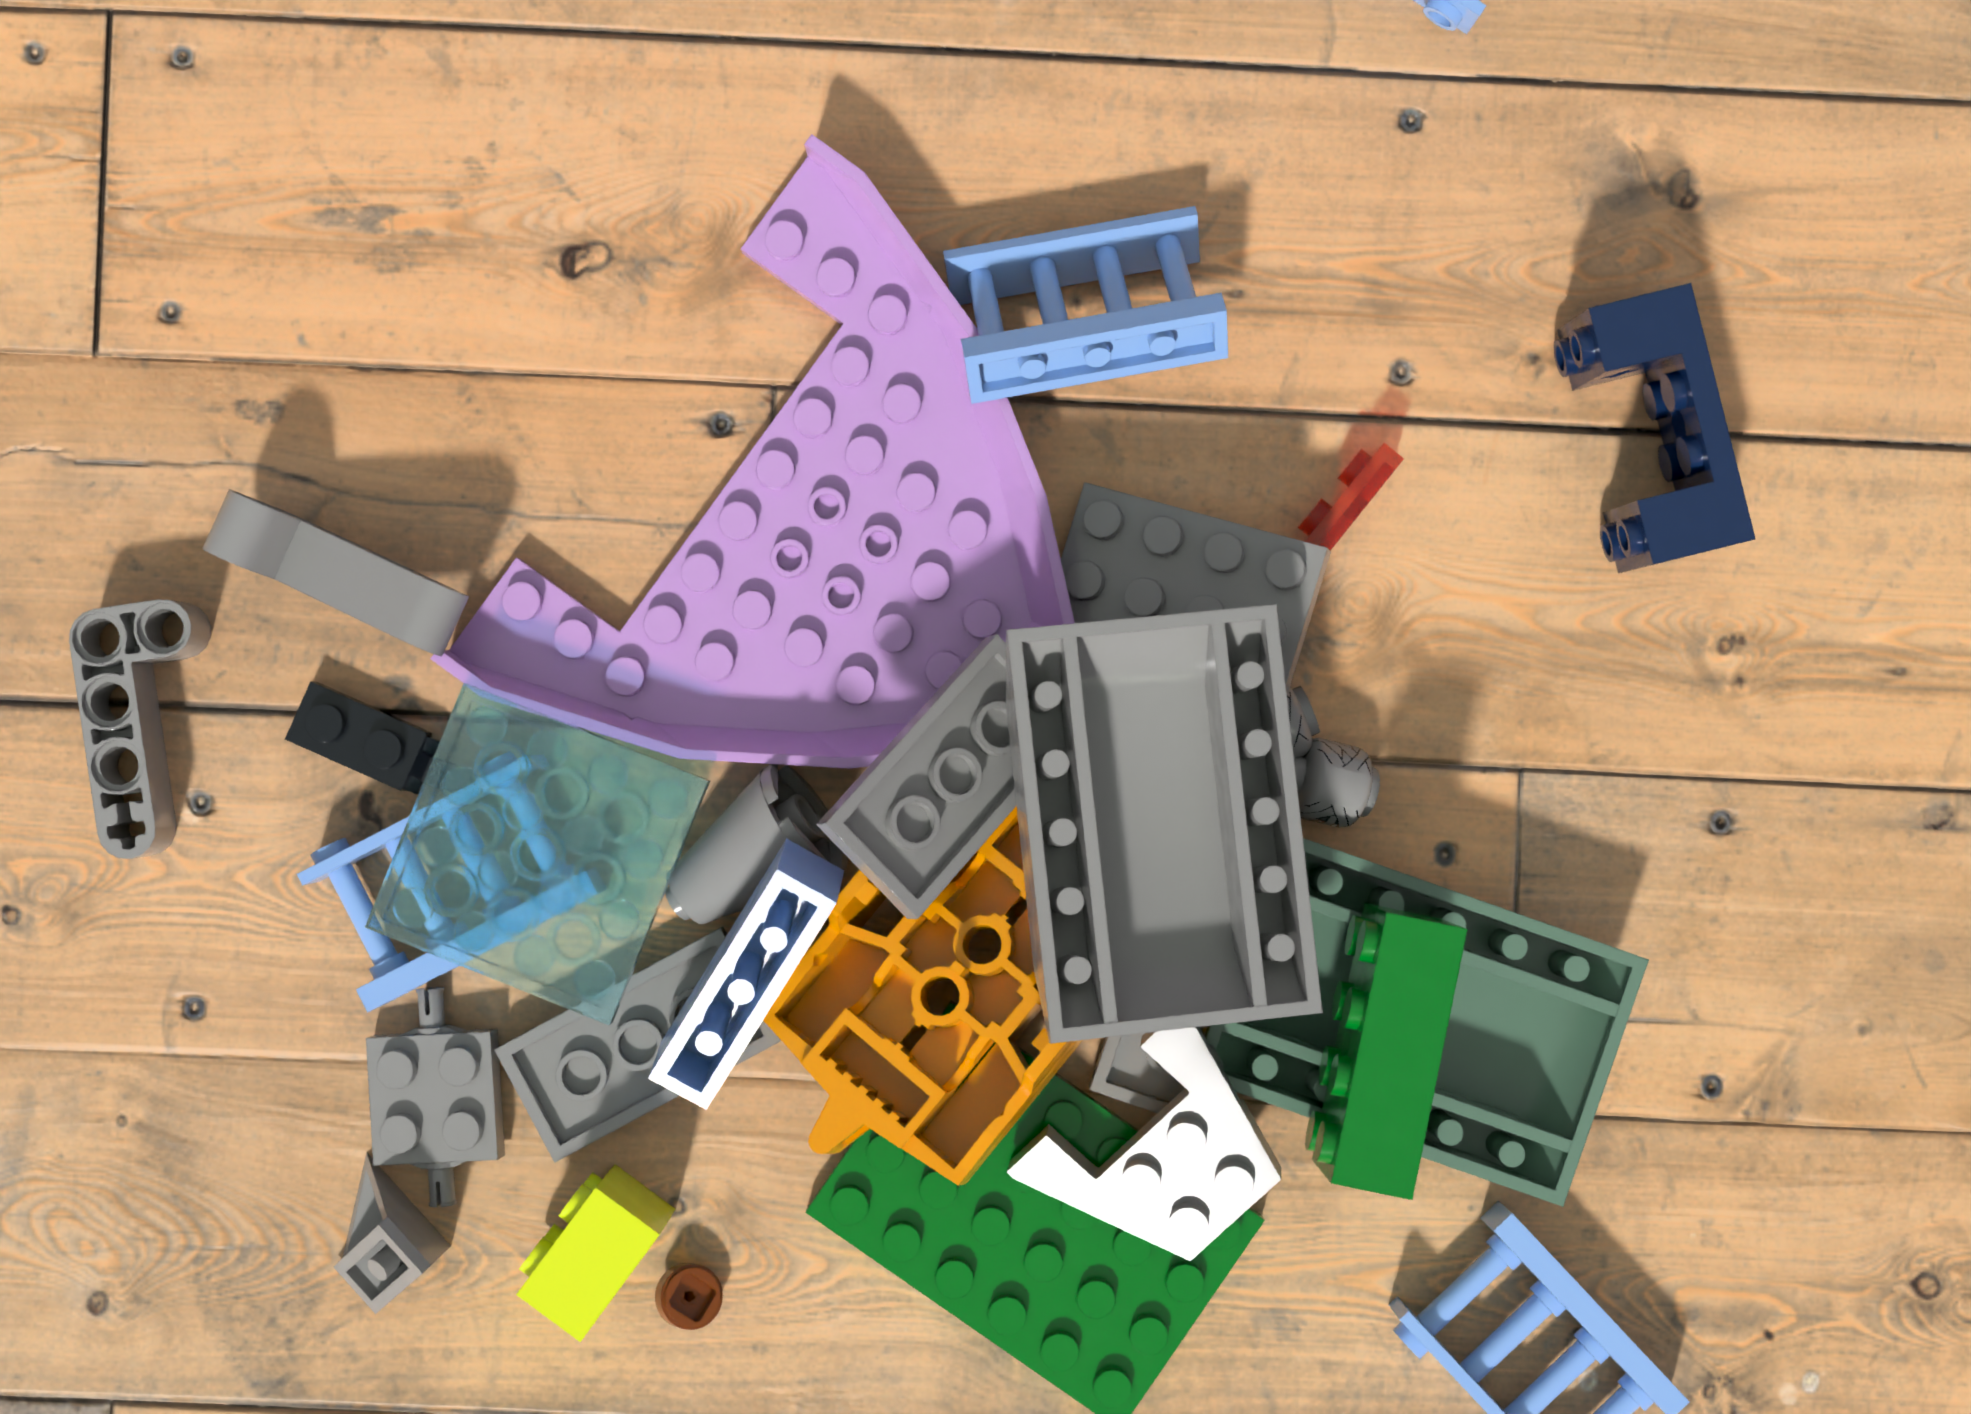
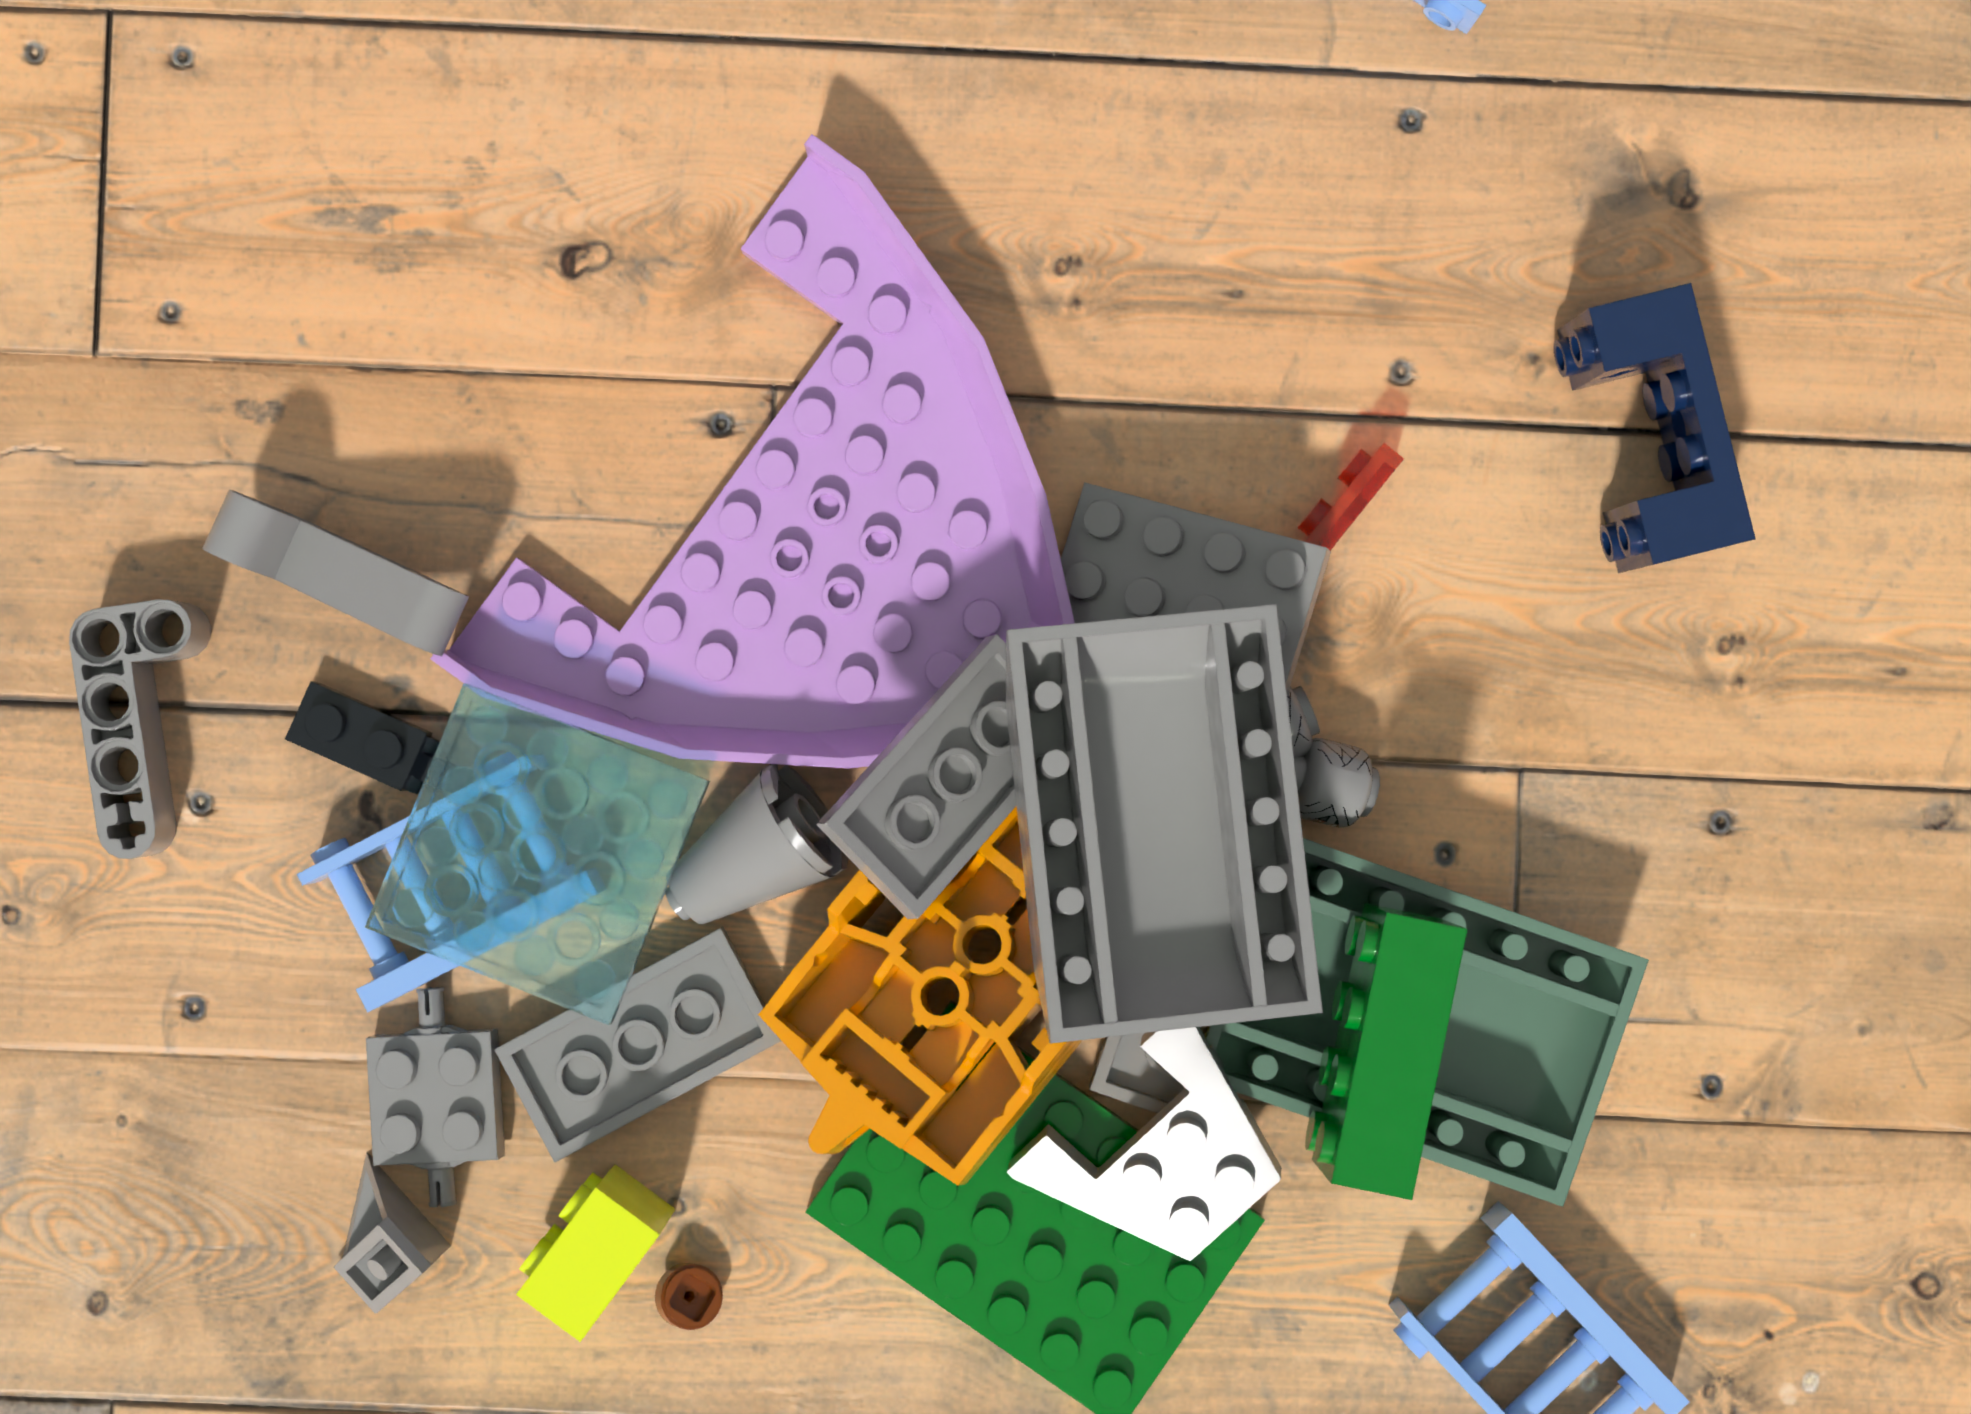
light blue brick [648,838,844,1109] -> none
light blue fence [943,206,1228,404] -> none

